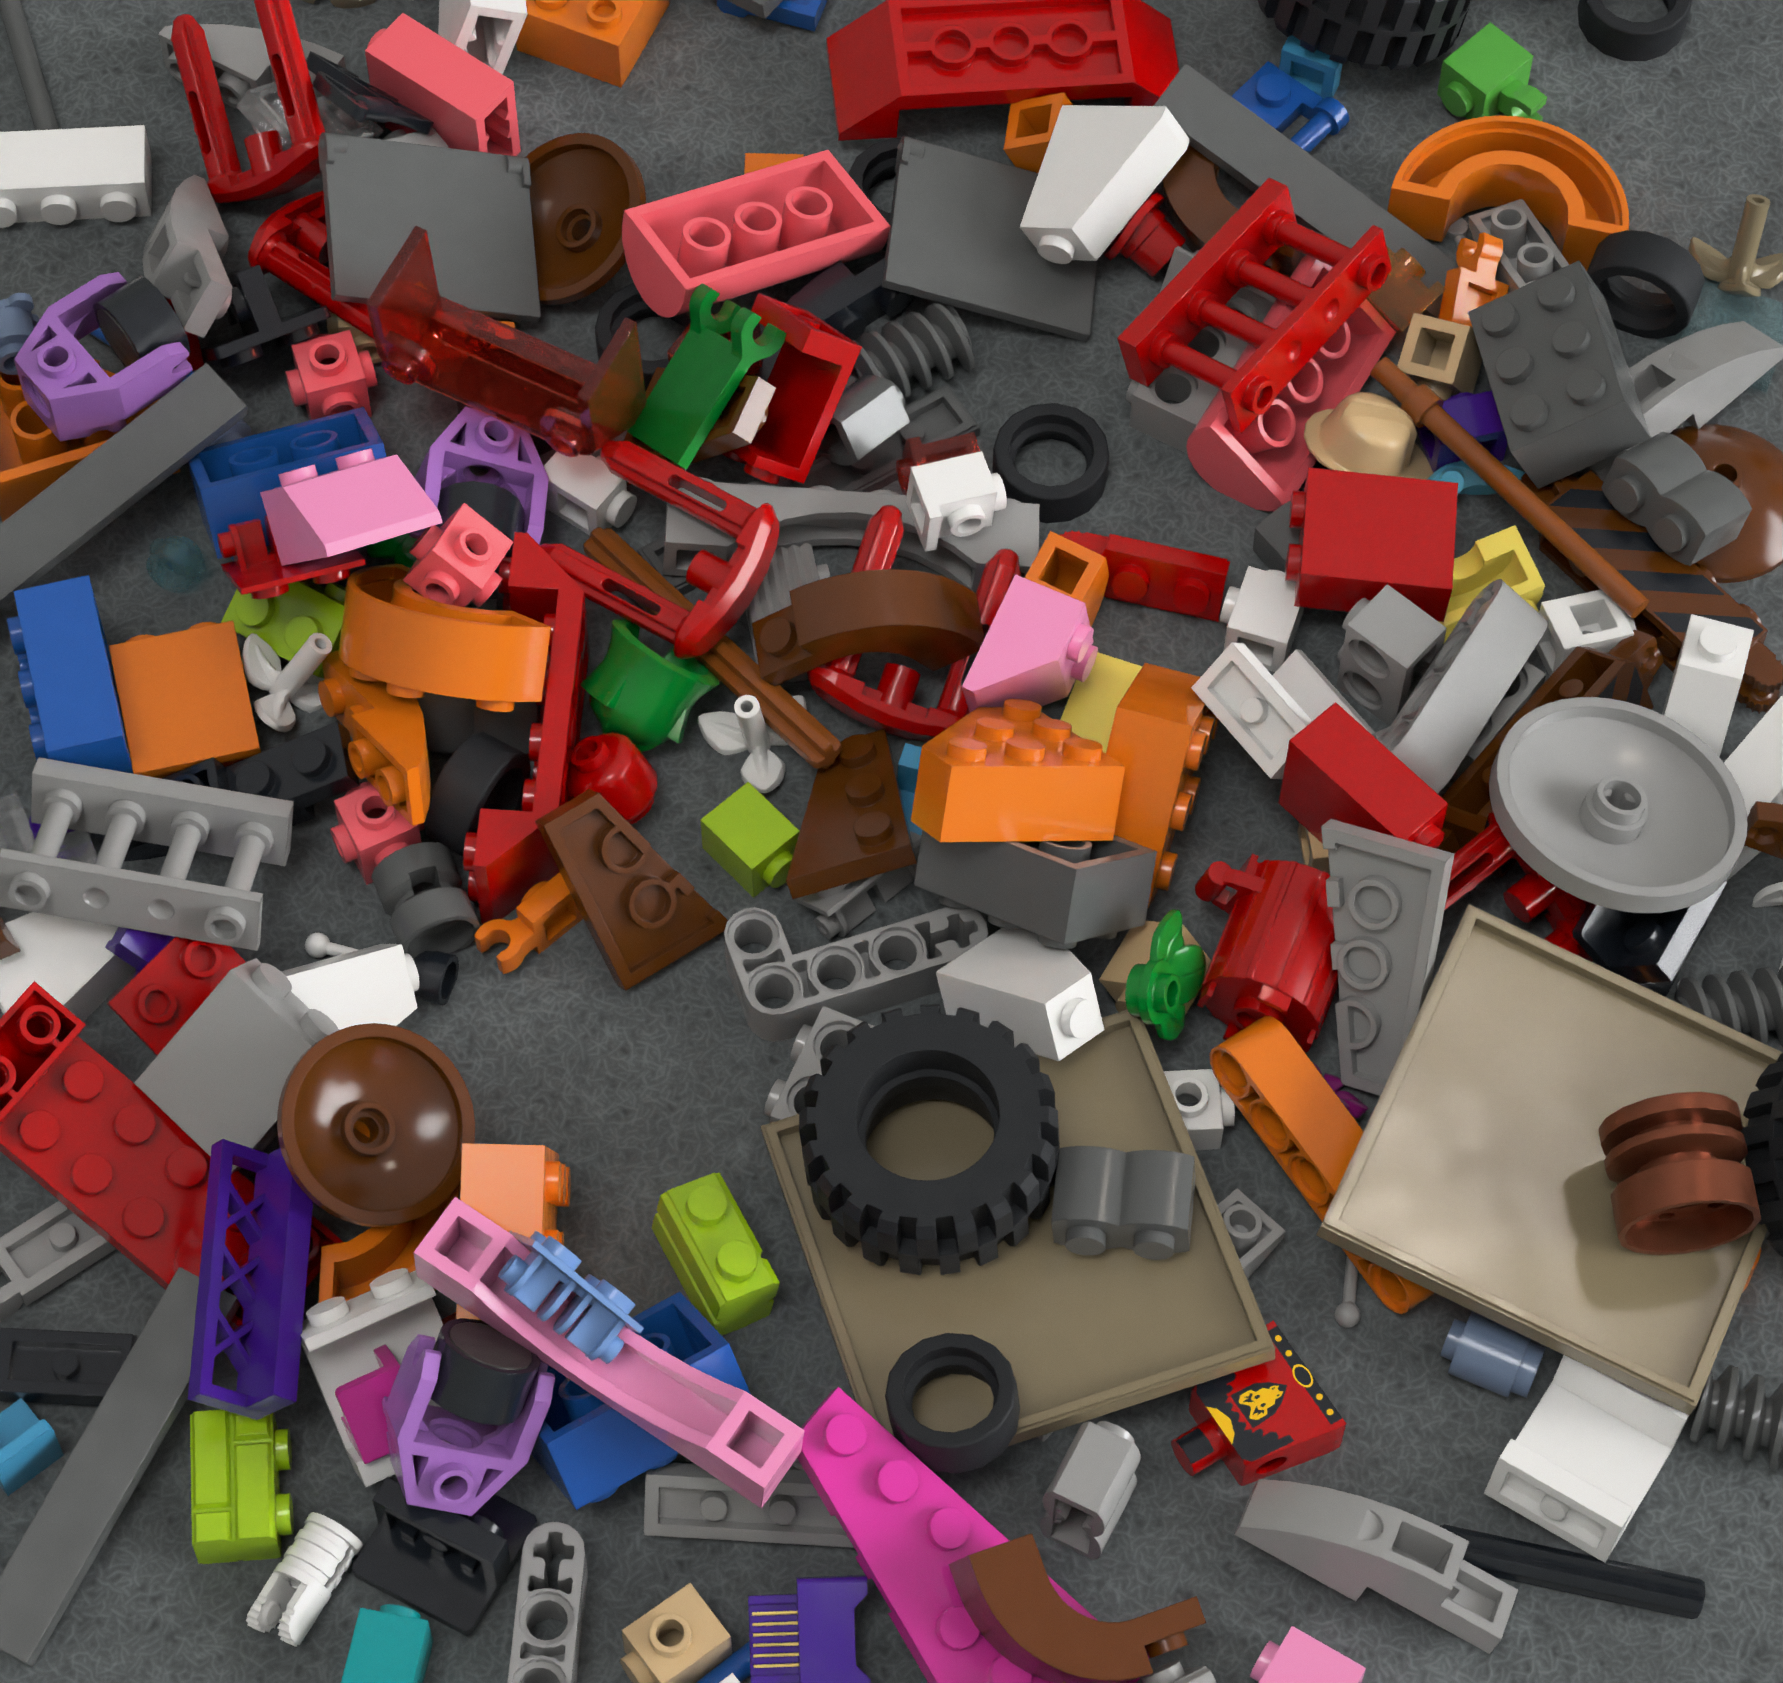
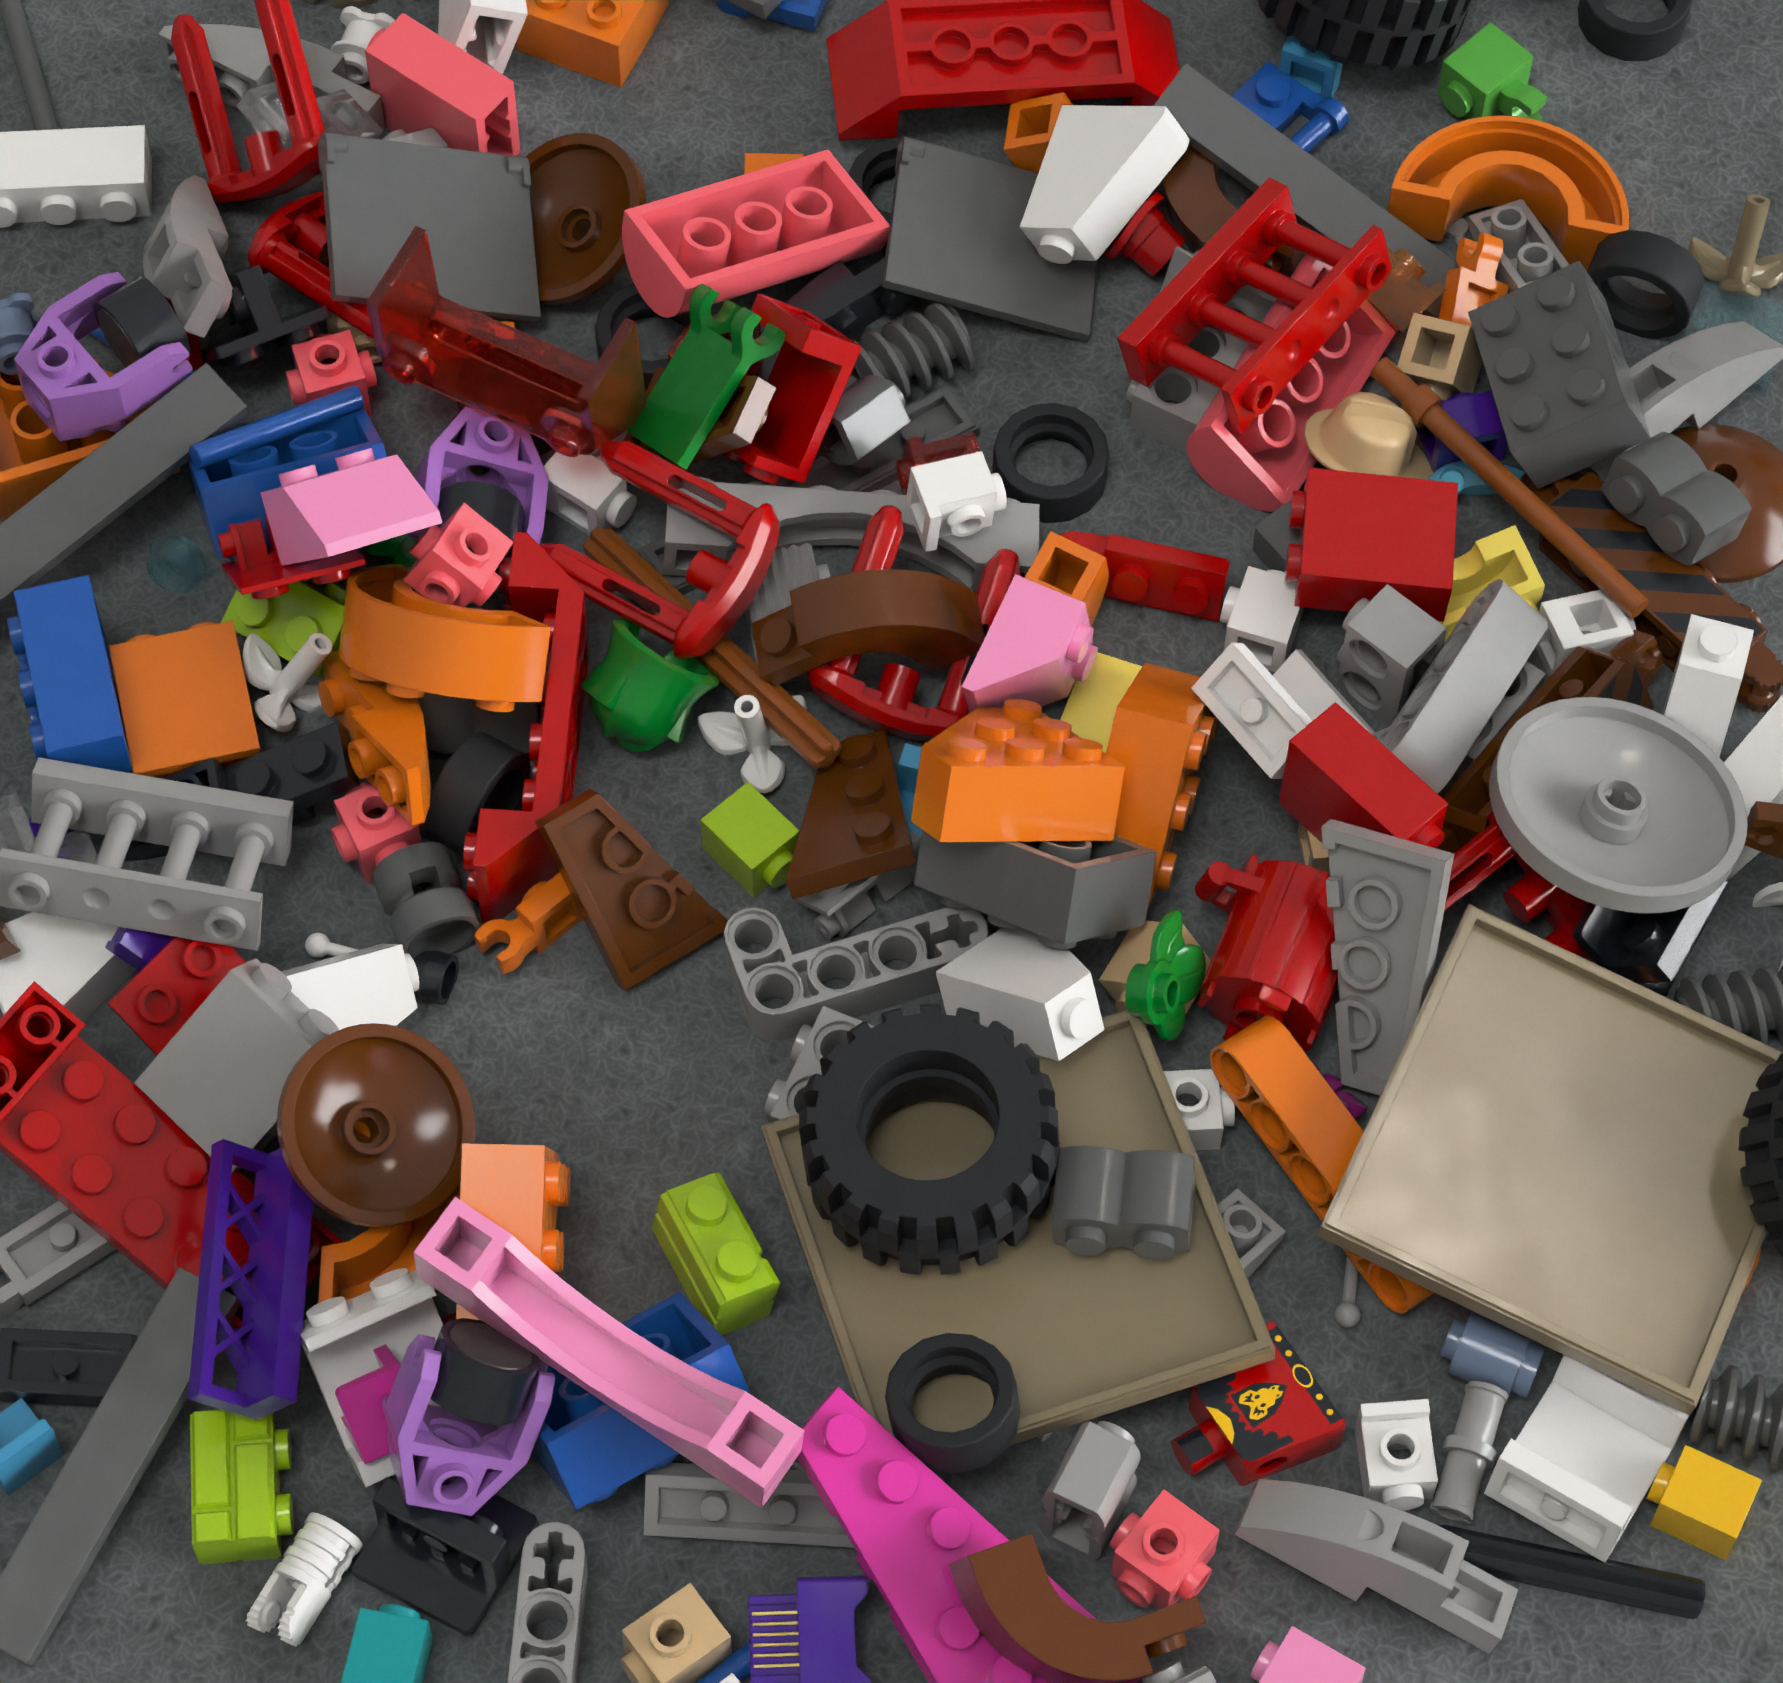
black piece [306,51,434,134] -> none
medium blue hinge [498,1231,644,1364] -> none
red head [566,733,658,824] -> none
copper wheel [1598,1092,1761,1255] -> none
none -> blue bar [189,385,364,469]
none -> white brick [330,6,395,84]
none -> coral brick [1110,1490,1220,1610]
none -> white brick [1354,1399,1438,1511]
none -> light grey pin [1429,1381,1509,1524]
none -> yellow brick [1646,1445,1762,1561]

